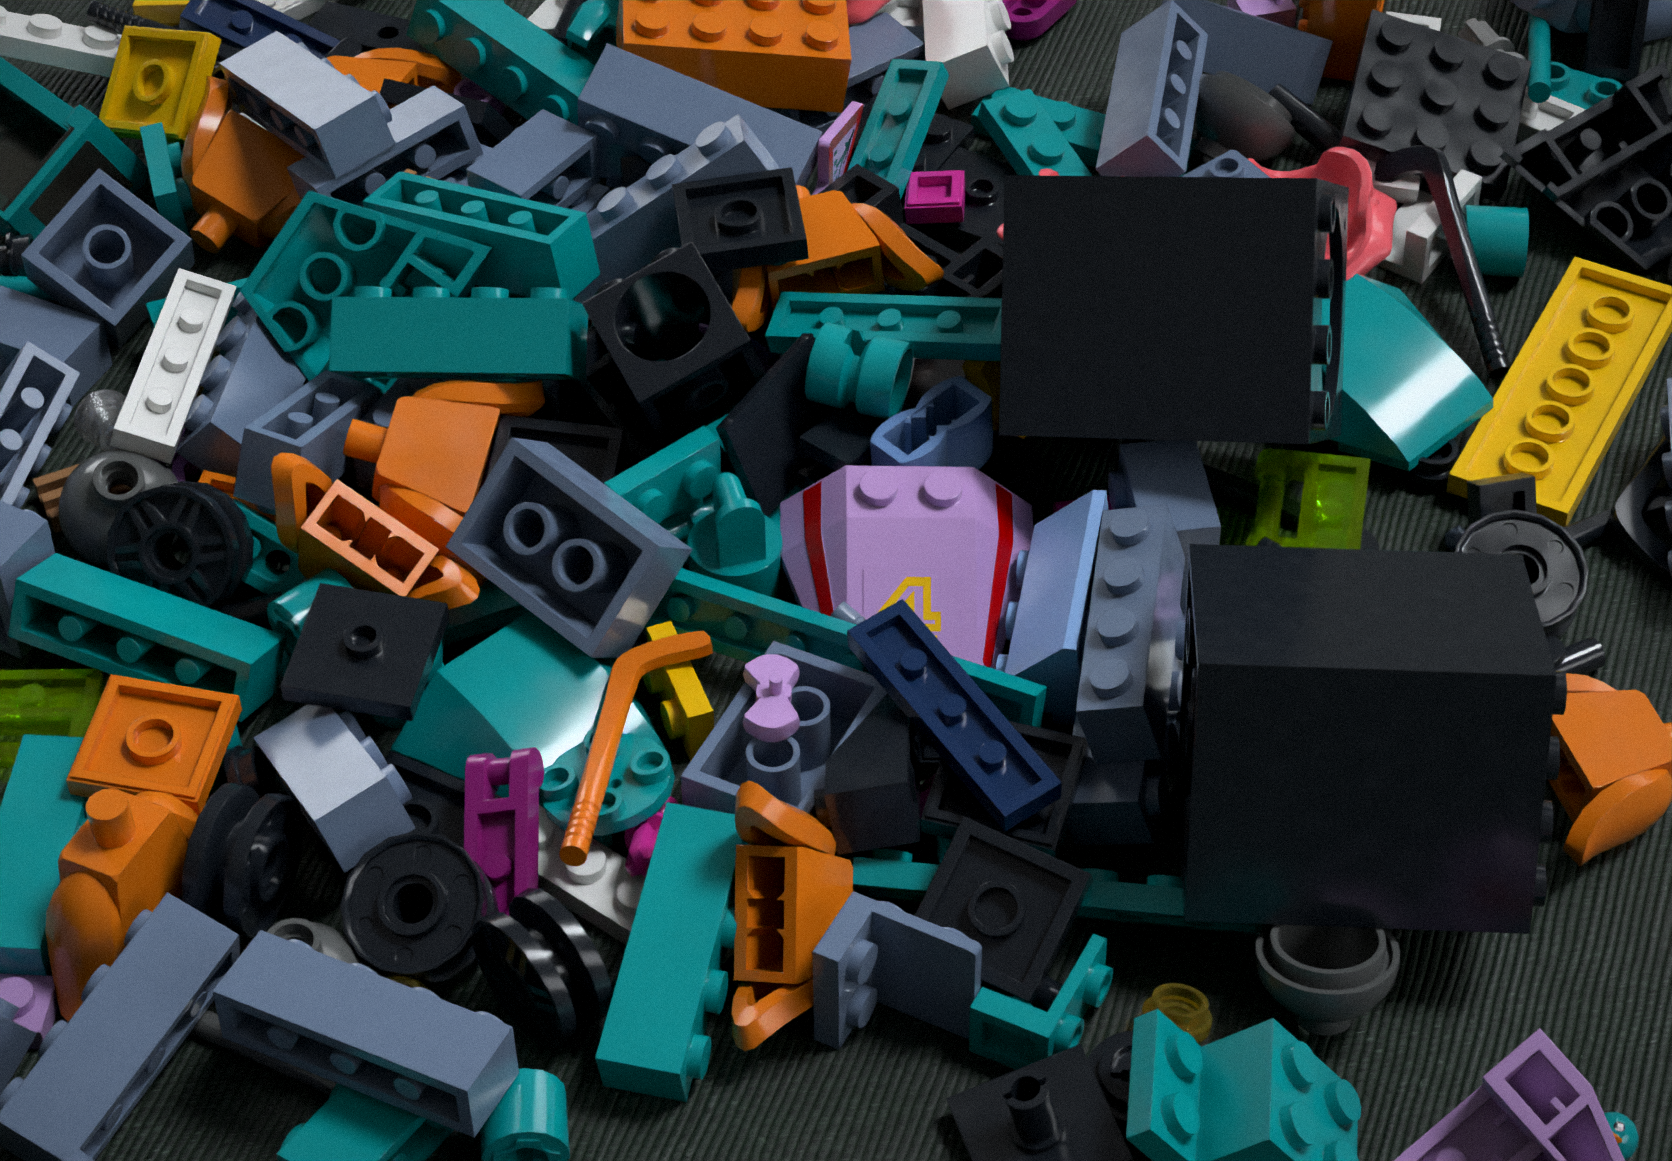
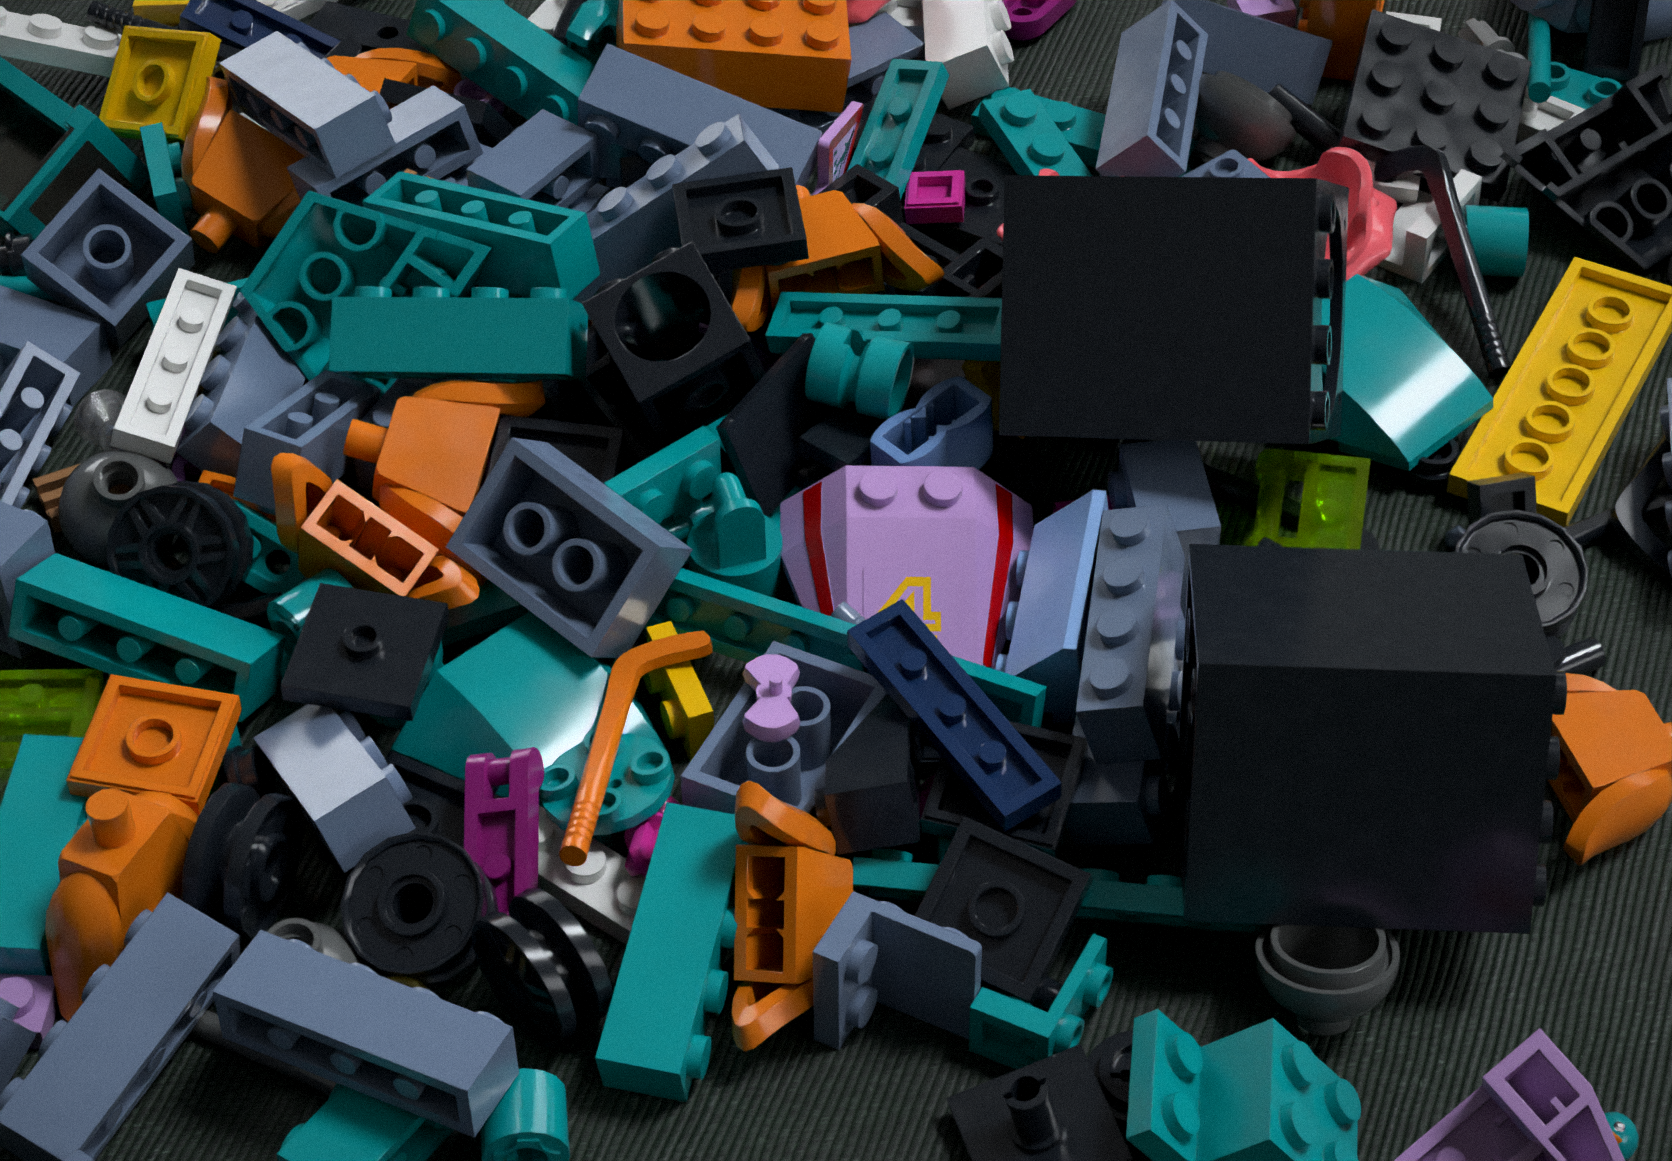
clear yellow plate [1140,983,1213,1043] -> none

